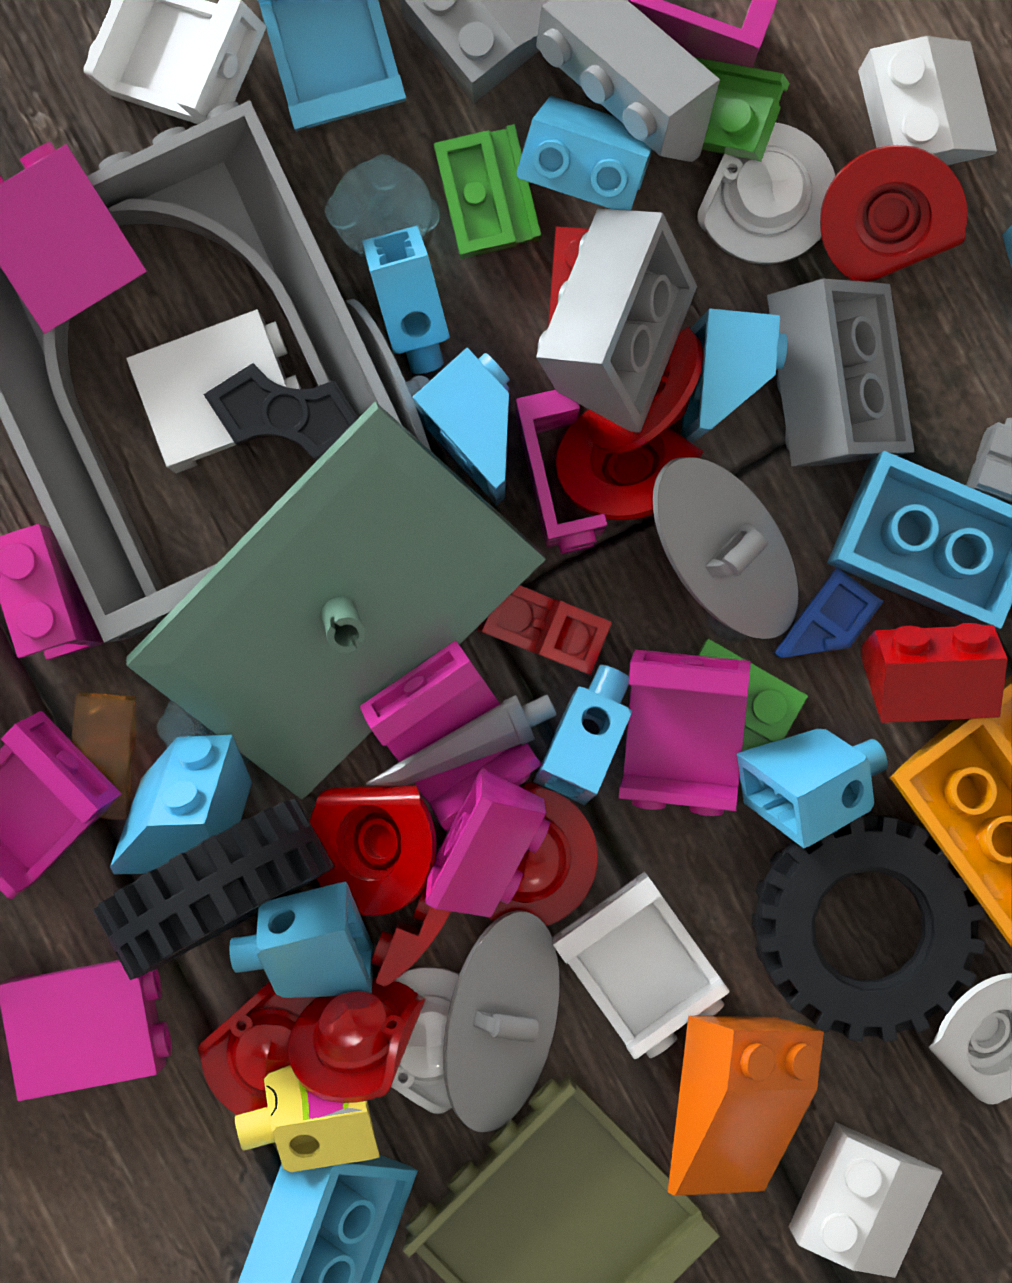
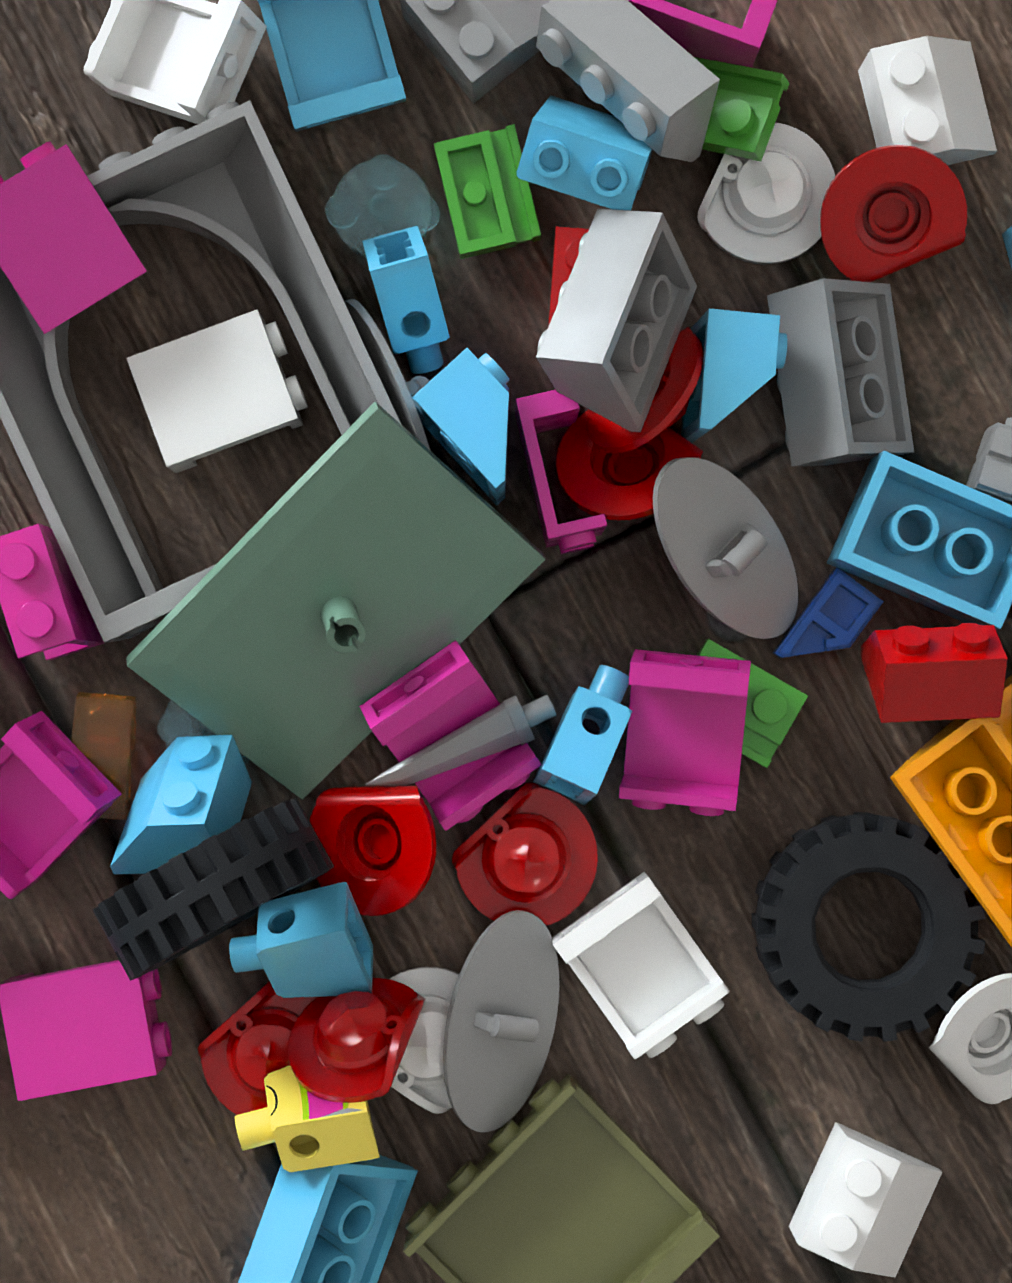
black tile [203,363,358,461] -> none
red slope [370,885,451,987] -> none
dark pink slope [425,768,550,917] -> none
red slope [477,585,612,675] -> none
orange slope [668,1016,824,1196] -> none
medium azure torso [737,729,888,848] -> none

